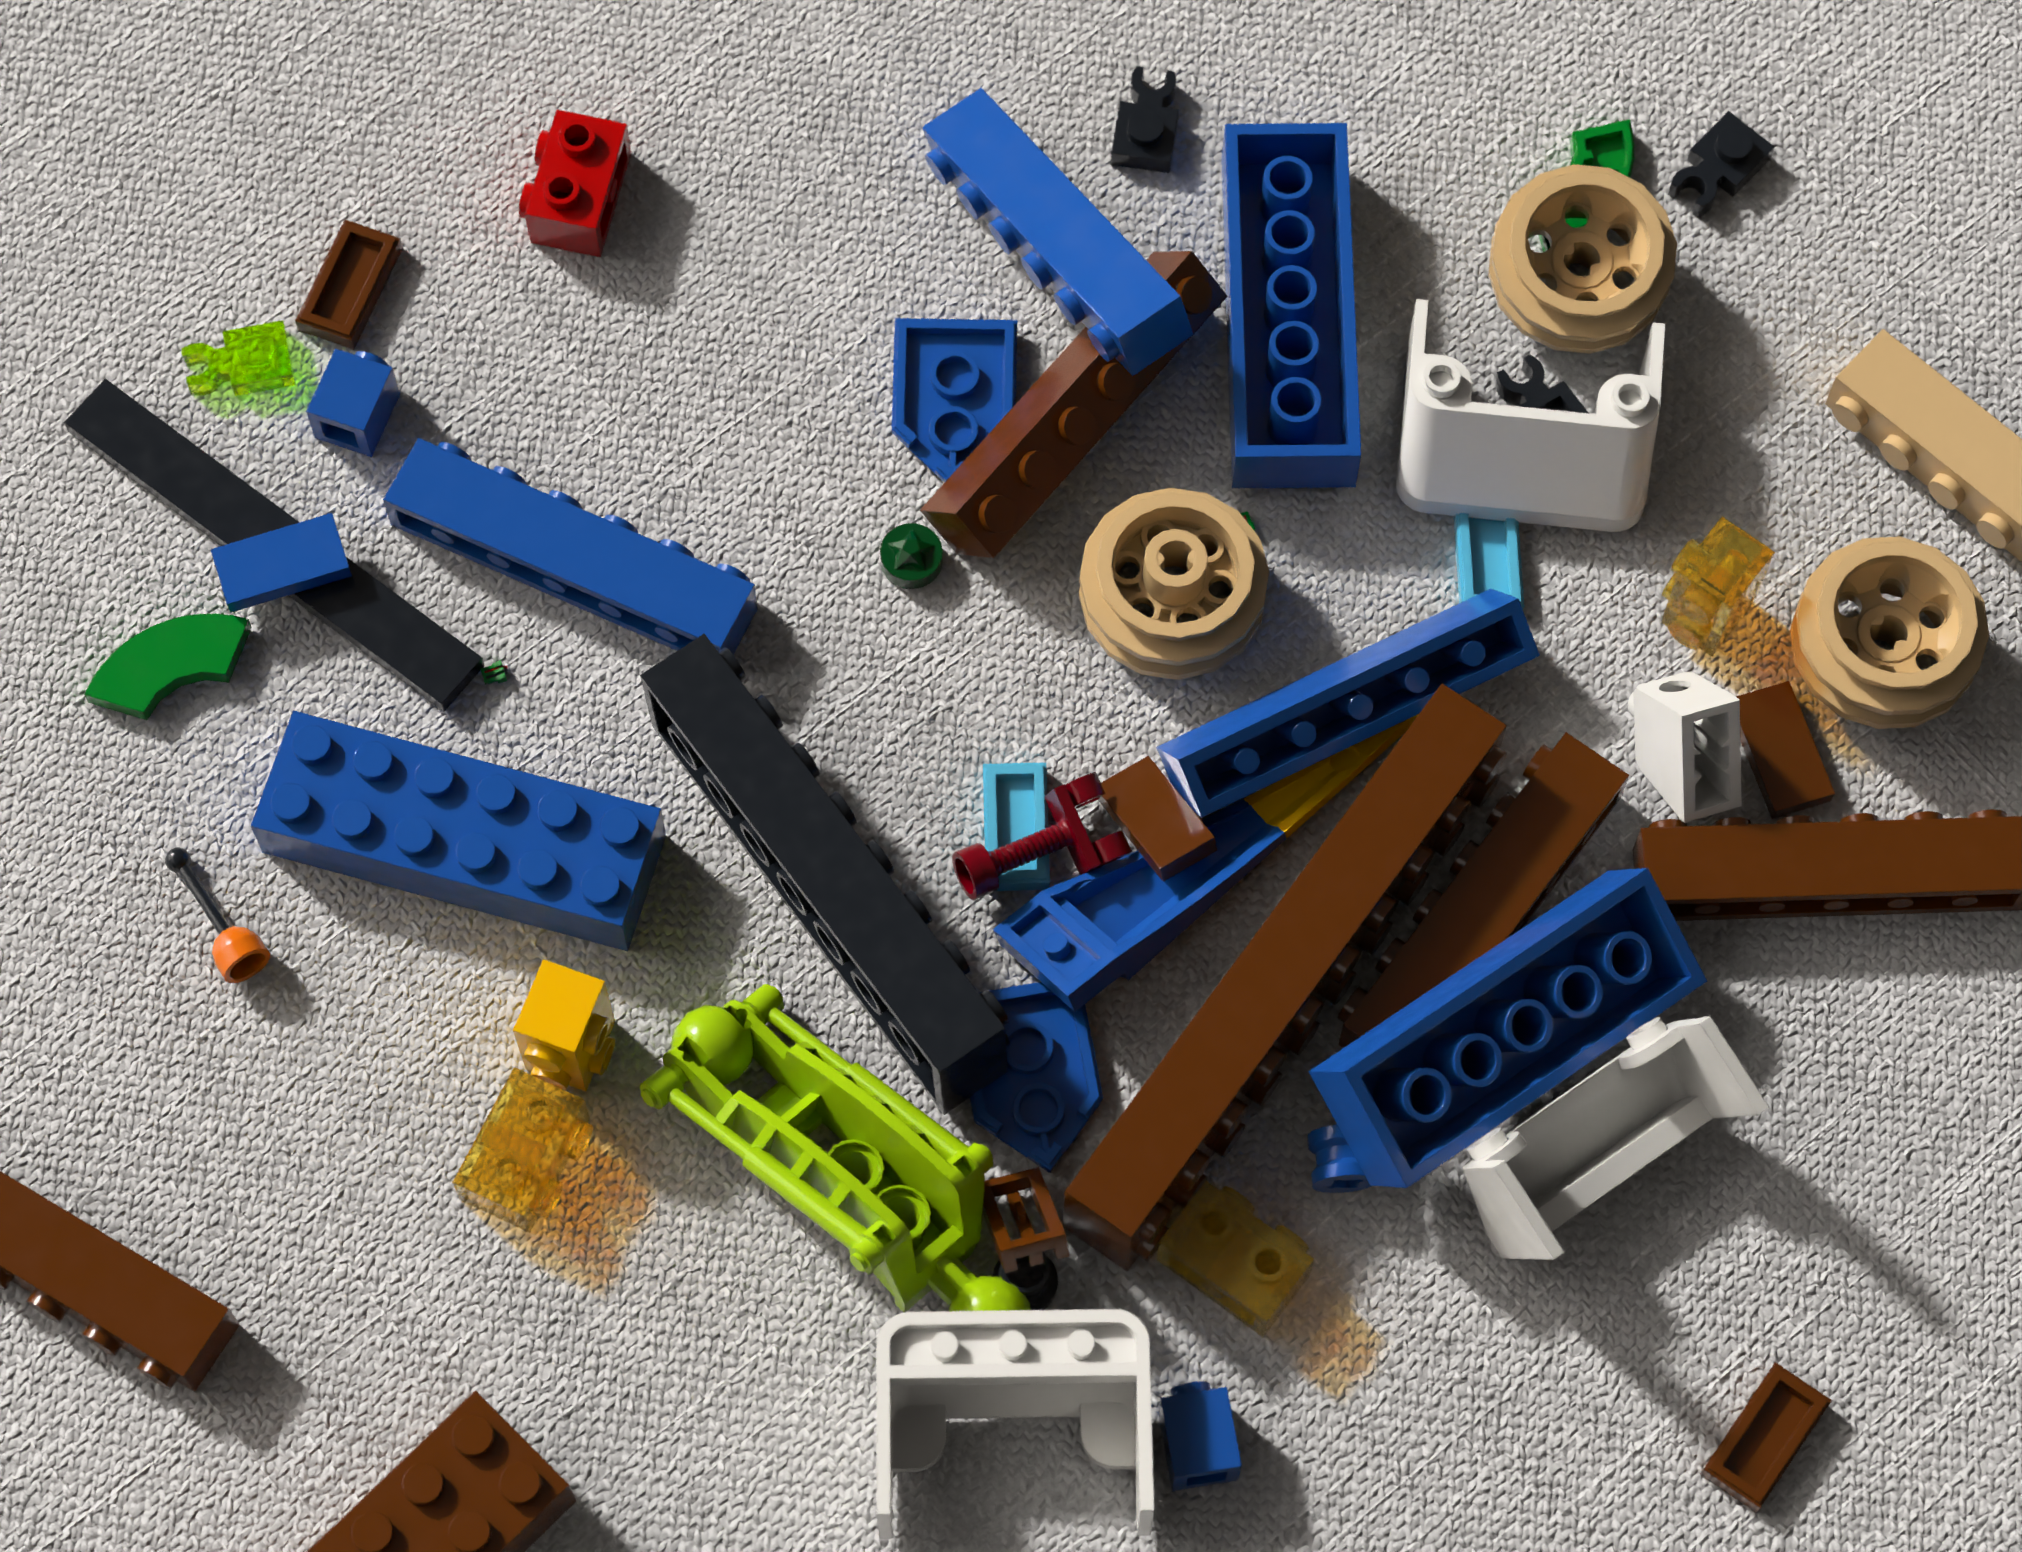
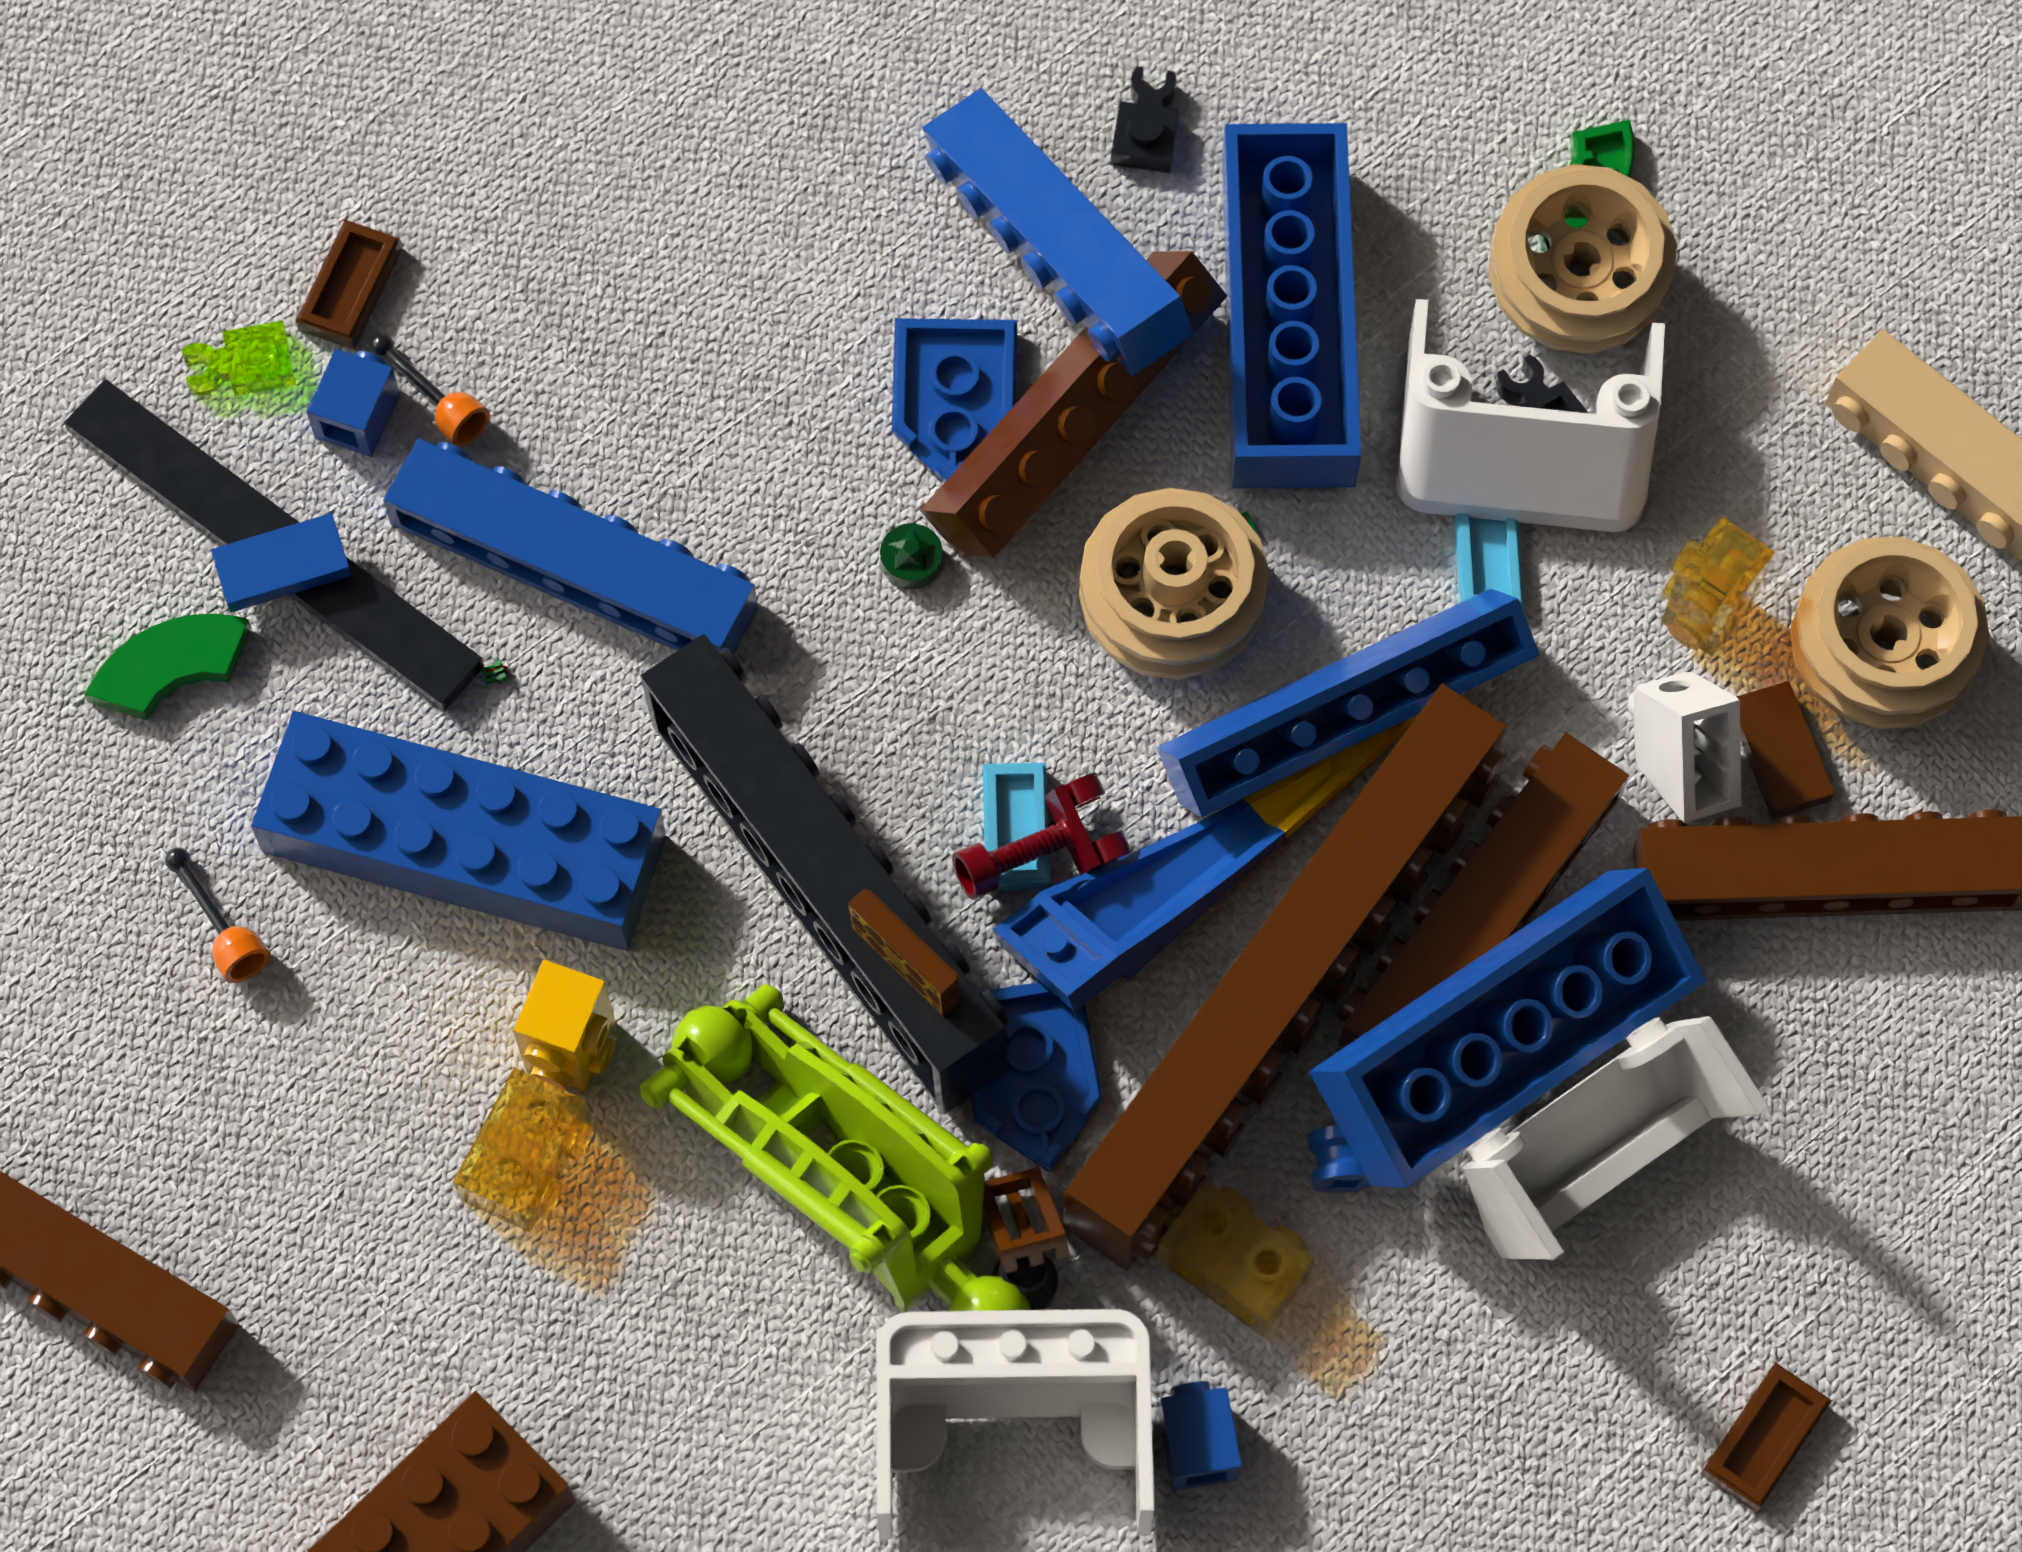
red brick [519,109,632,258] -> none
reddish brown tile [1098,756,1218,882] -> none
black plate [1668,111,1775,218] -> none
none -> orange hinge [370,334,490,447]
none -> reddish brown tile [848,888,960,1017]

